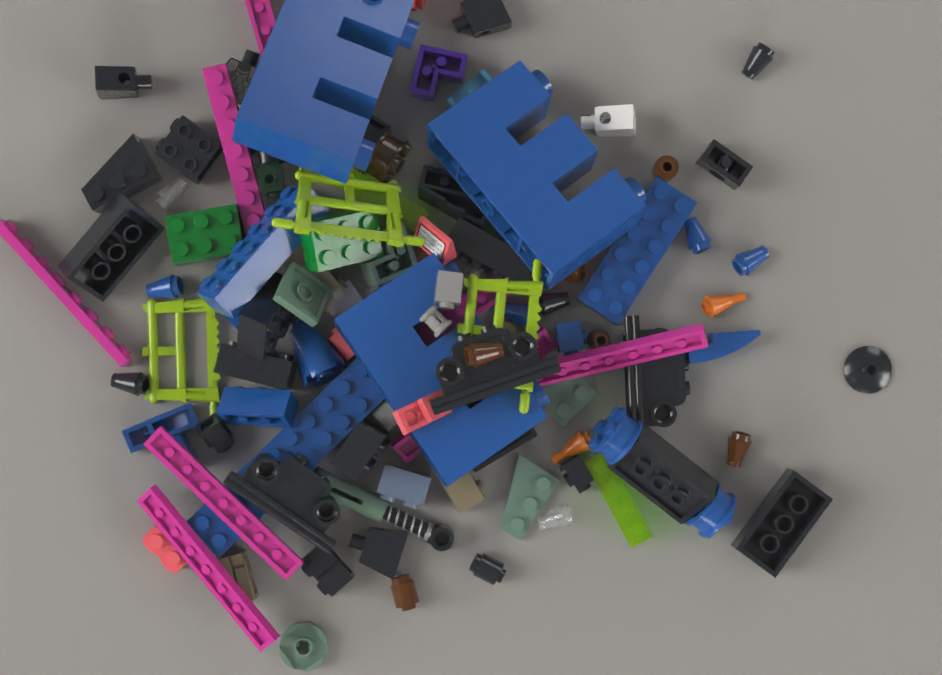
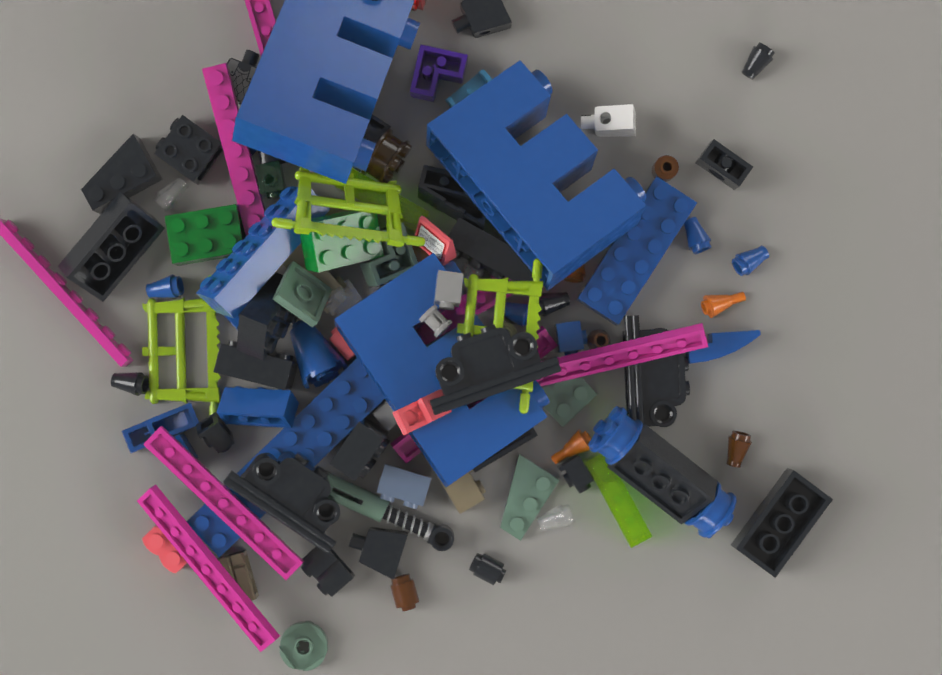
black torso [94,66,152,99] -> none
reddish brown cone [464,342,504,368] -> none
black dish [843,346,892,394] -> none

